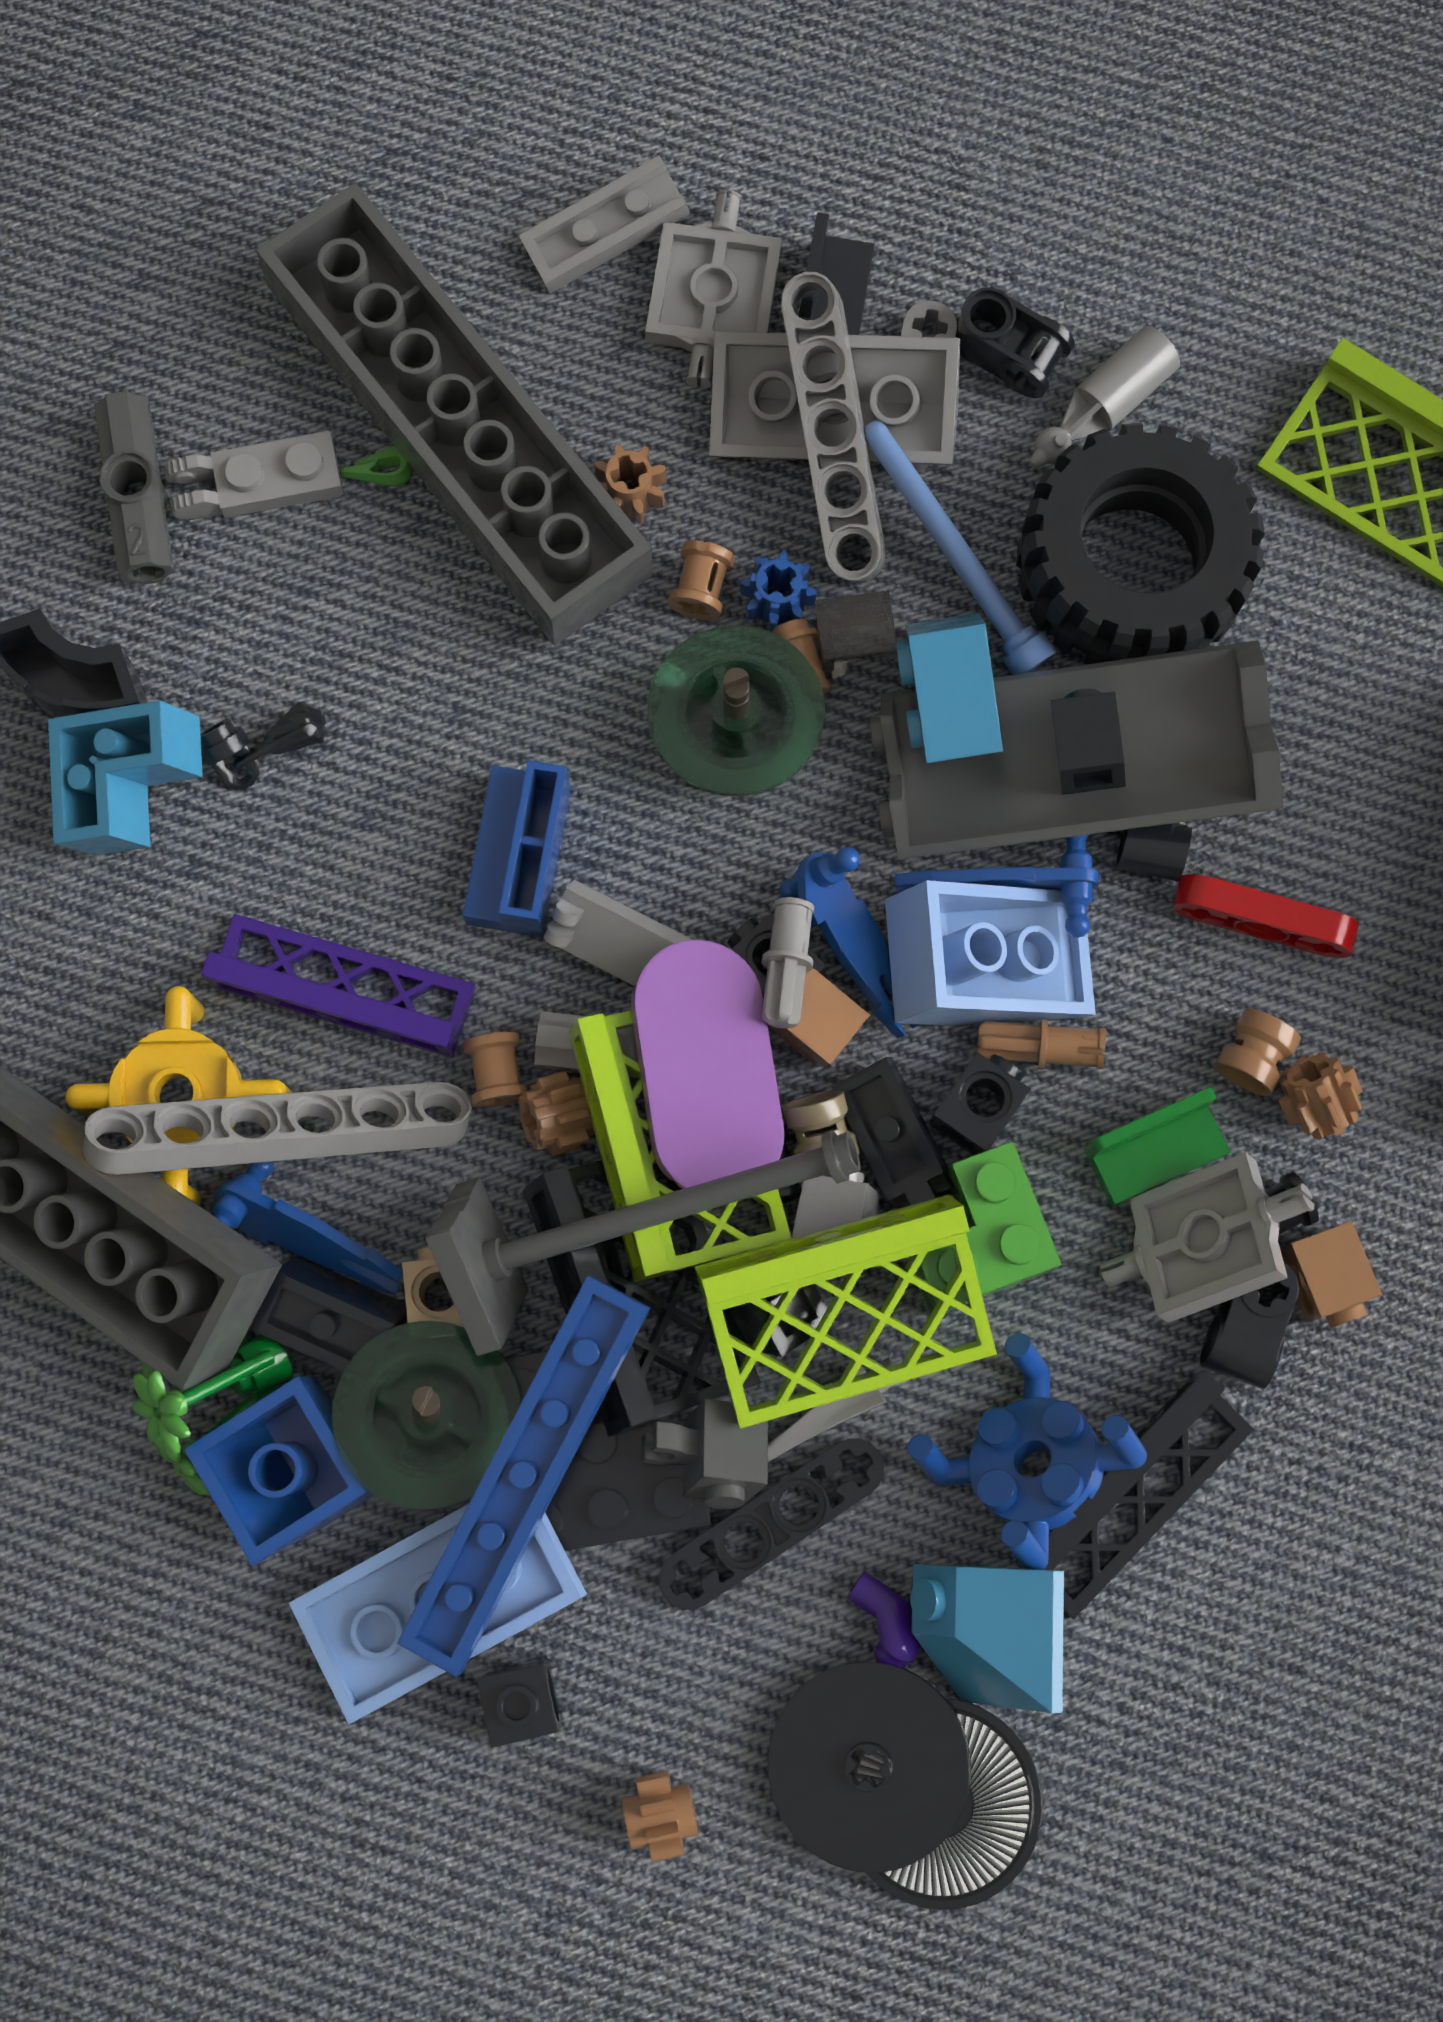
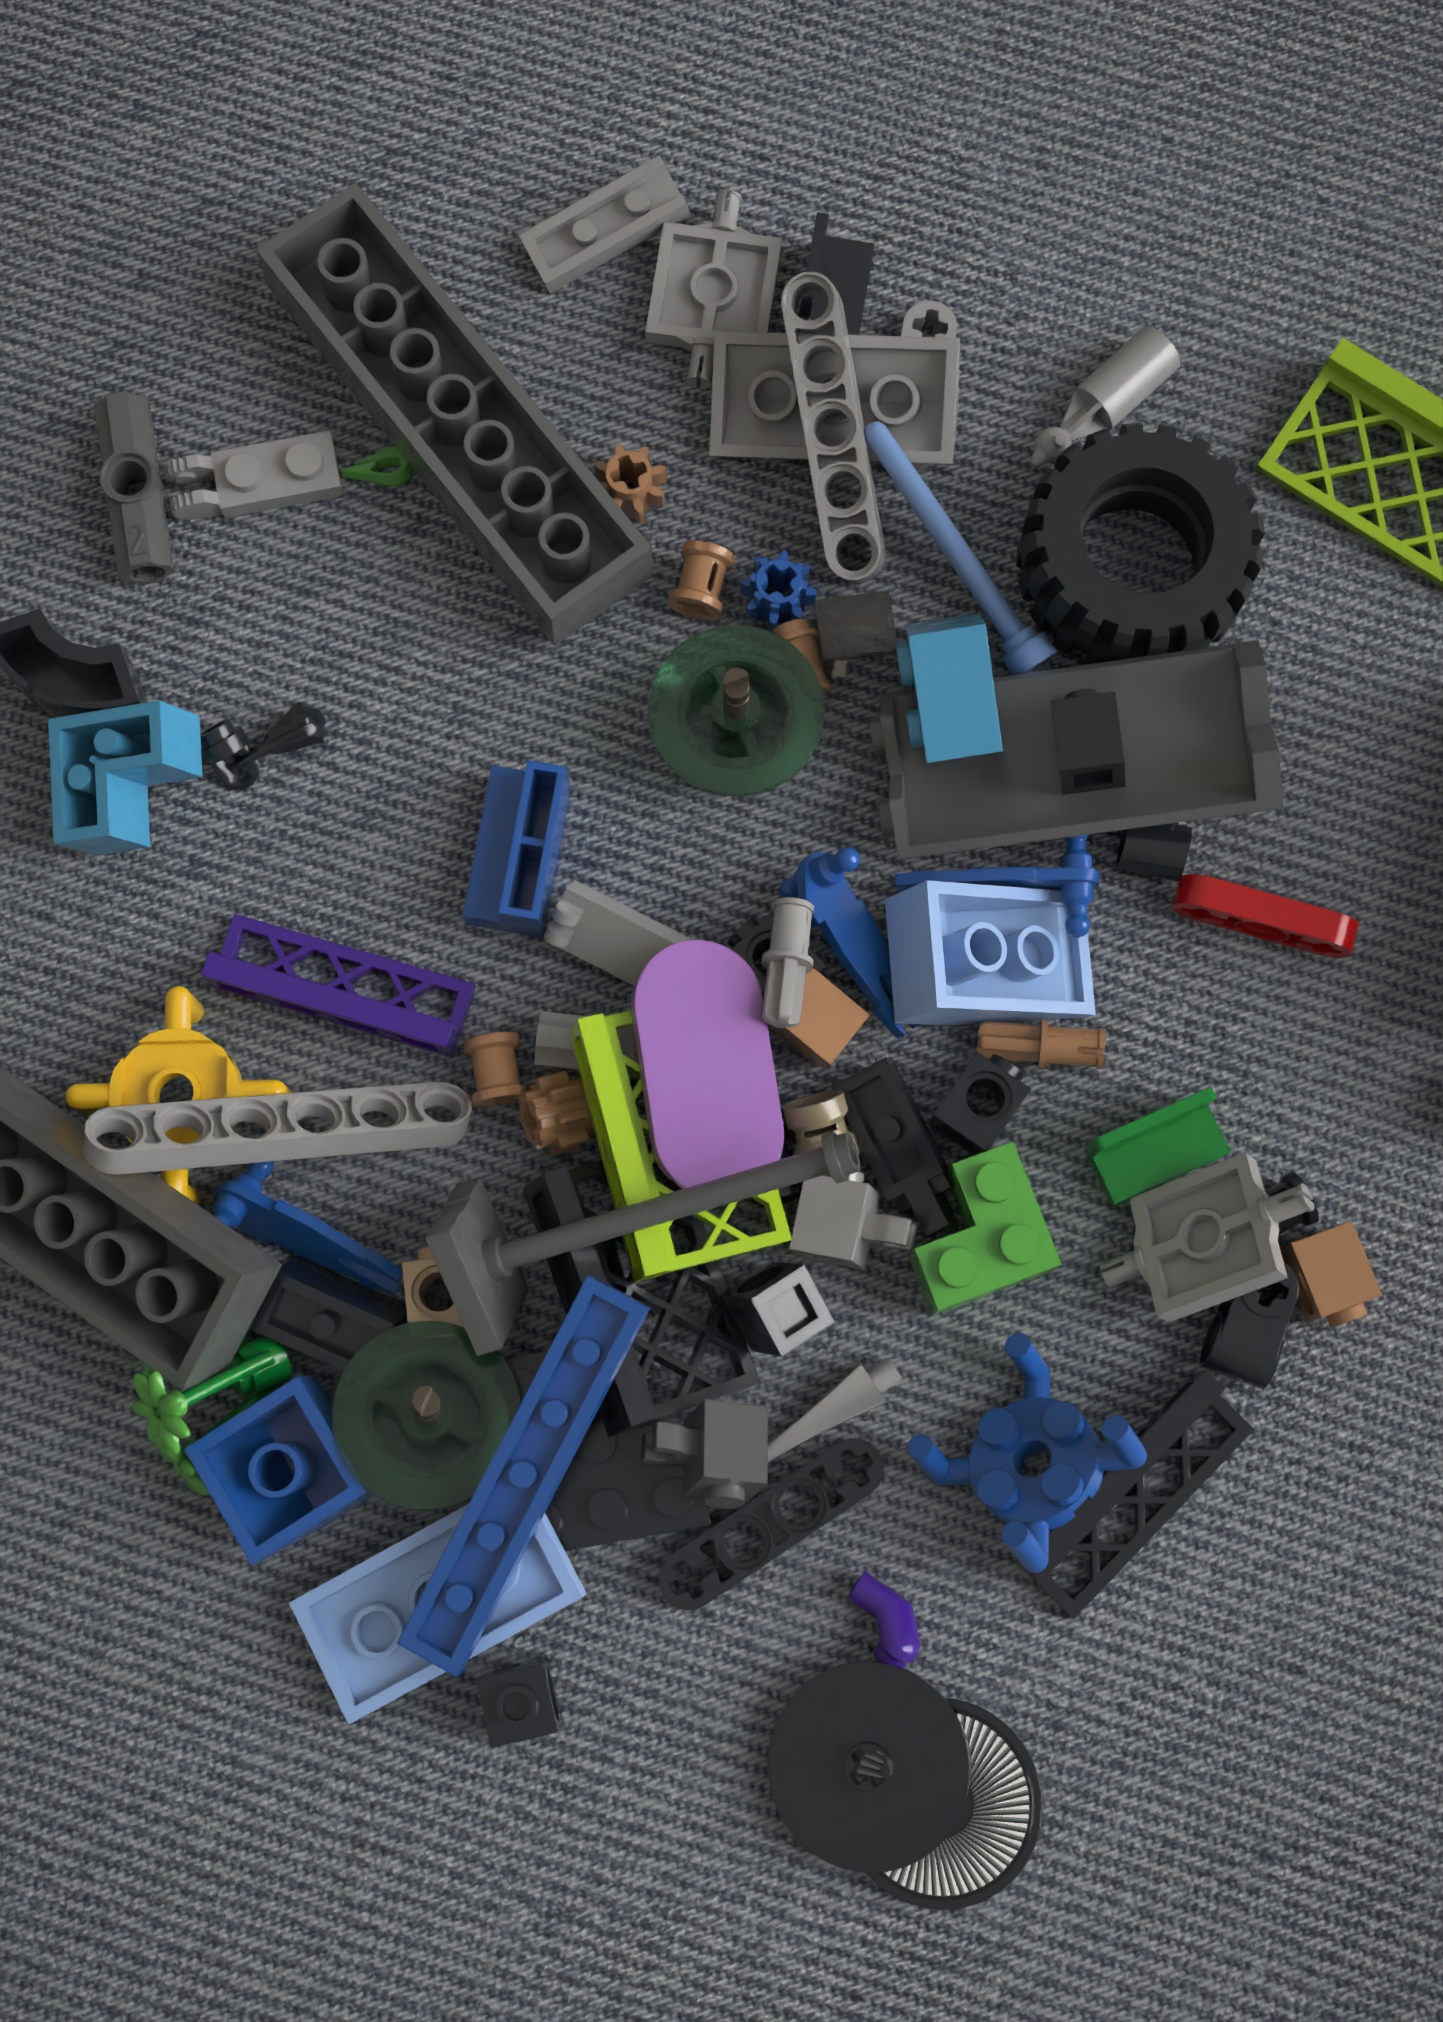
medium nougat gear [622,1771,699,1863] -> none
lime fence [695,1195,997,1429] -> none
dark azure slope [910,1564,1064,1713] -> none
black piece [956,287,1075,399] -> none
medium nougat wheel [1214,1008,1301,1096] -> none
medium nougat gear [1278,1053,1363,1139] -> none

